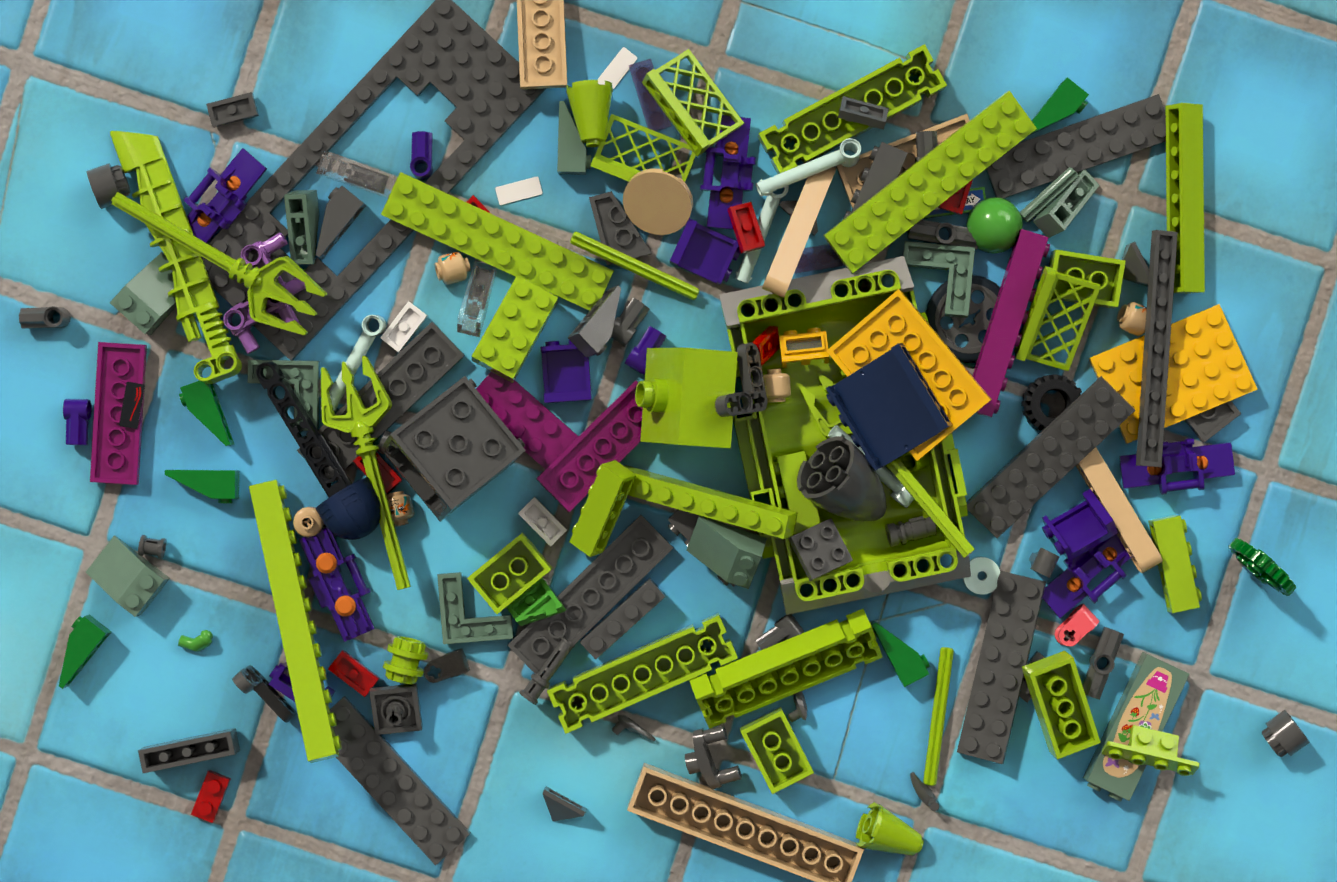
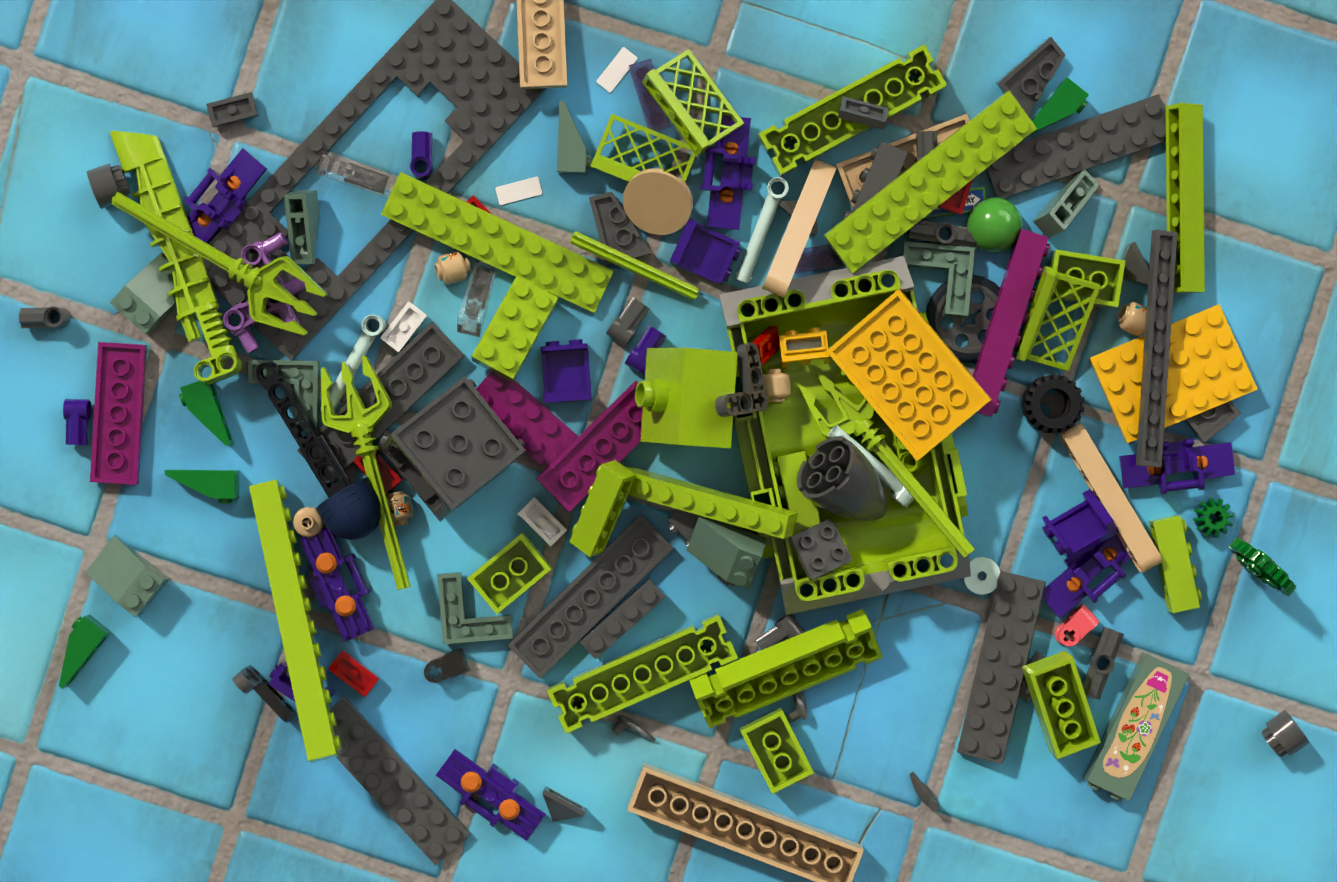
black sticker [119,382,145,429] -> none
dark grey bush [138,535,167,559] -> none
dark grey brick [138,728,240,773] -> none
bright green arm [178,630,213,652] -> none
red plate [191,770,231,823] -> none
dark grey slope [316,186,367,259] -> none
dark grey plate [369,683,423,735] -> none
lime piece [383,636,428,684] -> none
bright green wing [506,578,567,626] -> none
dark grey pin [519,637,575,705] -> none
lime cone [566,80,613,147] -> none
slope [568,285,621,358] -> none
dark grey connector [685,725,742,789] -> none
red plate [727,202,765,254] -> none
light aqua piece [756,138,861,196] -> none
dark blue panel [826,343,952,471] -> none
lime cone [856,803,923,856] -> none
green slope [870,621,930,687] -> none
dark grey axle [885,516,937,547] -> none
lime axle [923,647,954,786] -> none
dark grey plate [966,376,1135,538] -> none
sand green axle [1020,167,1079,222] -> none
dark grey piece [1029,548,1059,578] -> none
lime bracket [1102,725,1200,776] -> none
none -> dark purple piece [435,749,546,841]
none -> dark grey wing [996,37,1065,117]
none -> green gear [1193,498,1234,537]

